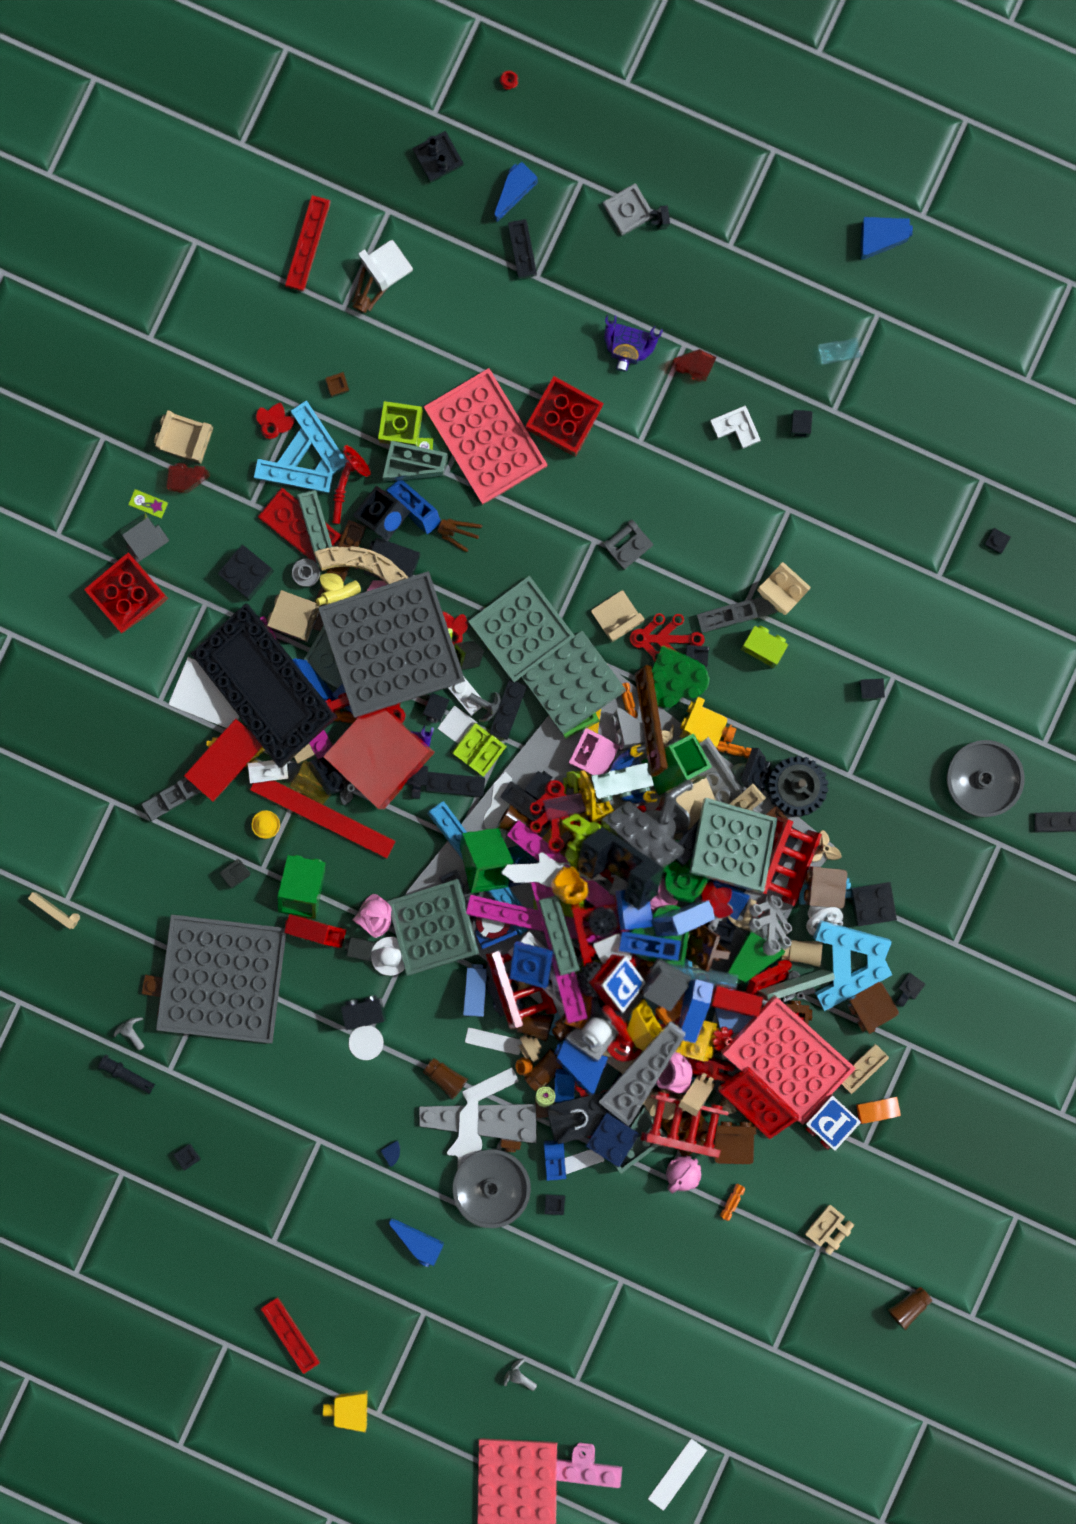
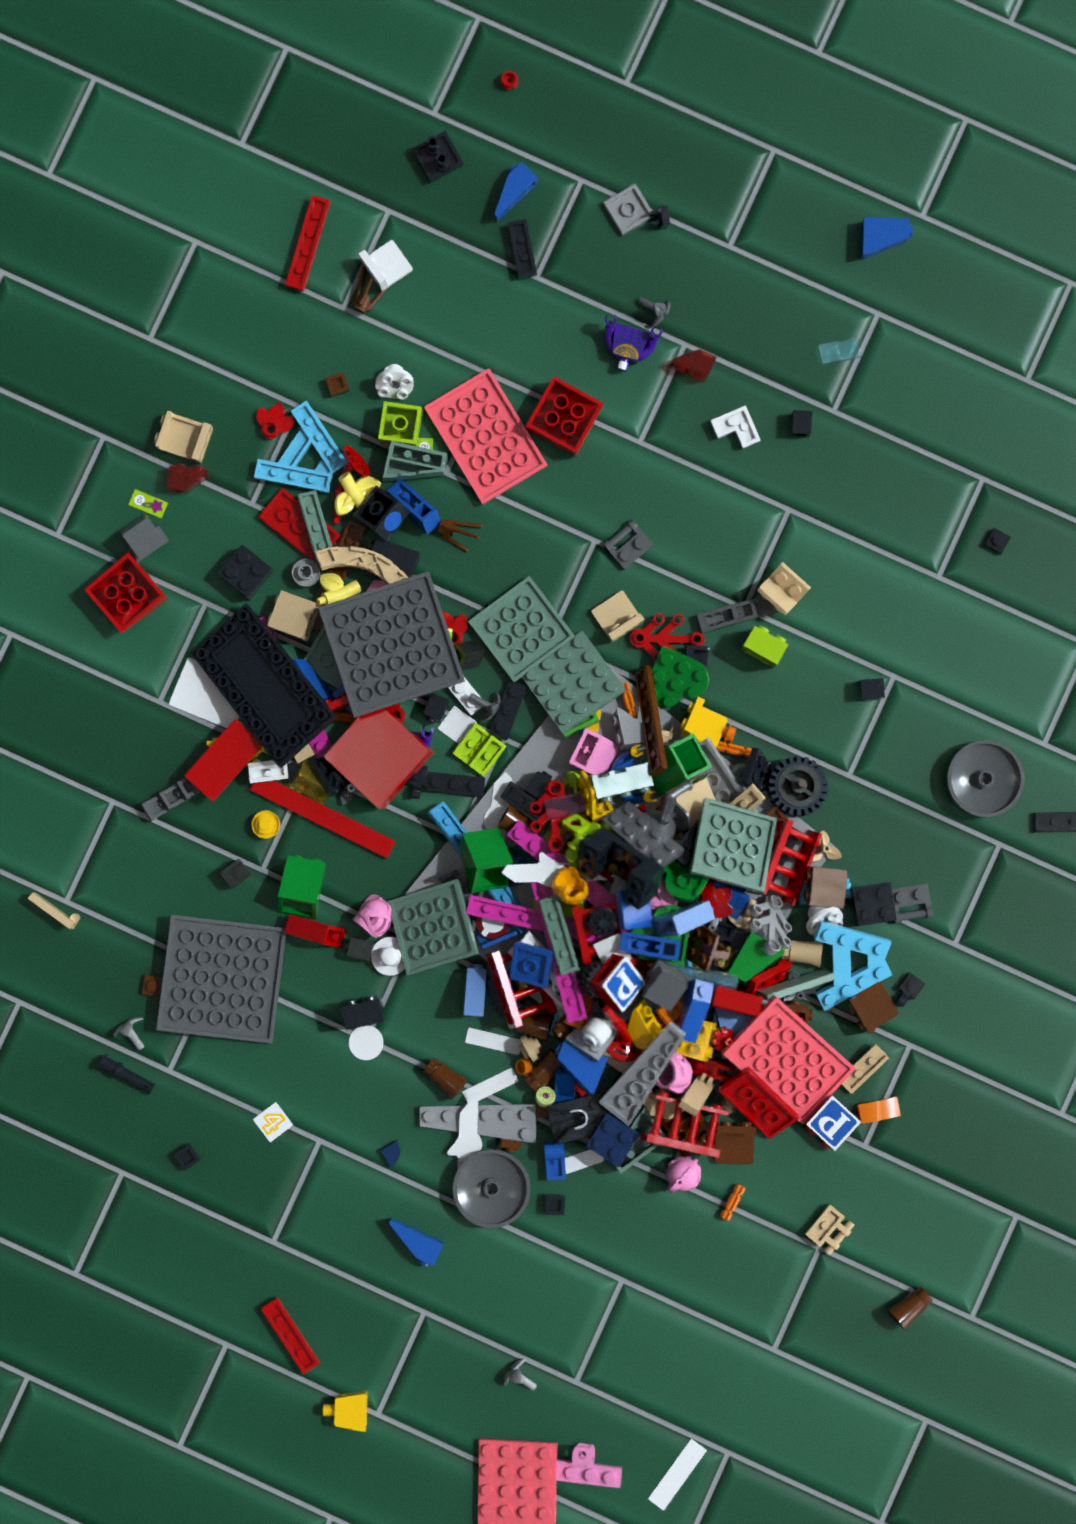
none -> white sticker [253,1102,293,1142]
none -> light yellow plant [334,472,381,515]
none -> white plate [375,364,414,400]
none -> dark grey plant [638,297,671,328]
none -> pearl gold piece [714,943,738,973]
none -> dark grey plate [892,883,934,924]

